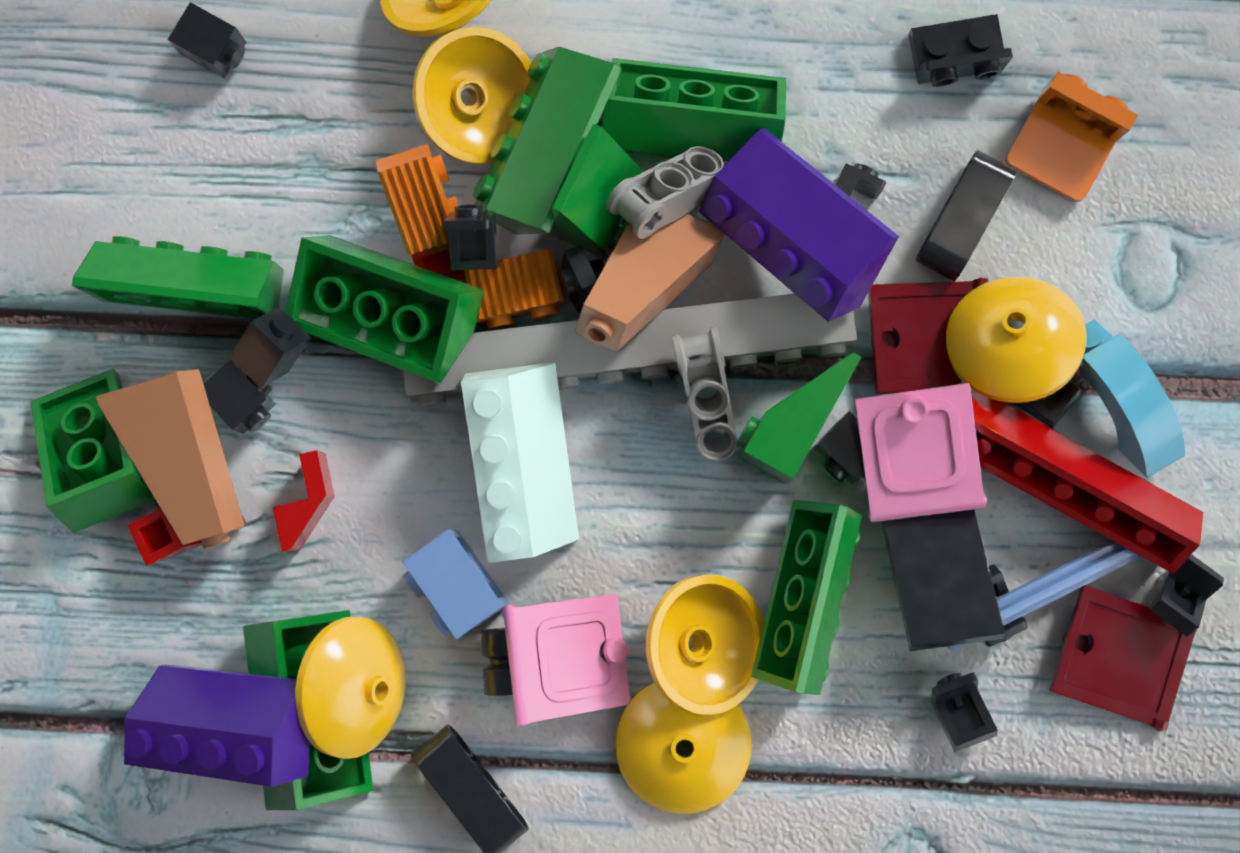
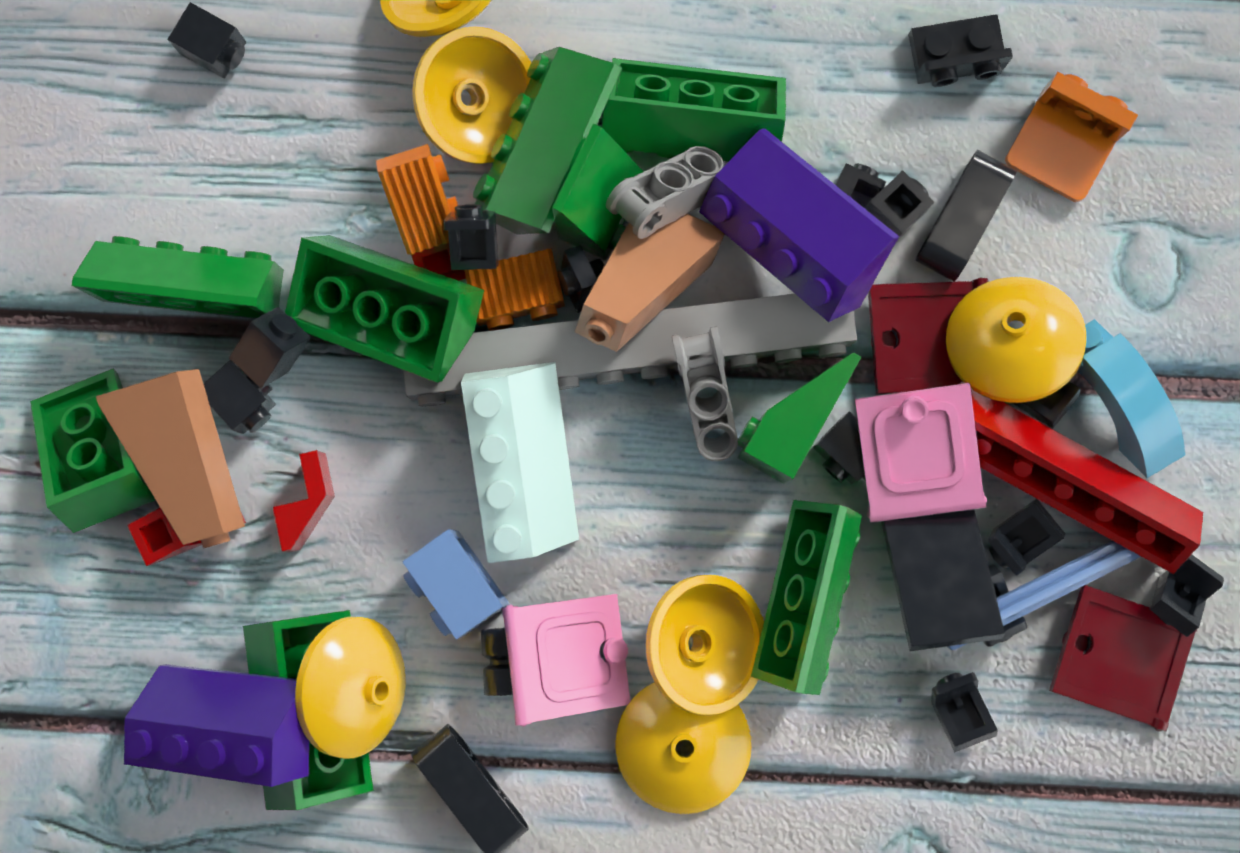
none -> black brick [865,170,934,242]
none -> black bracket [988,499,1065,576]

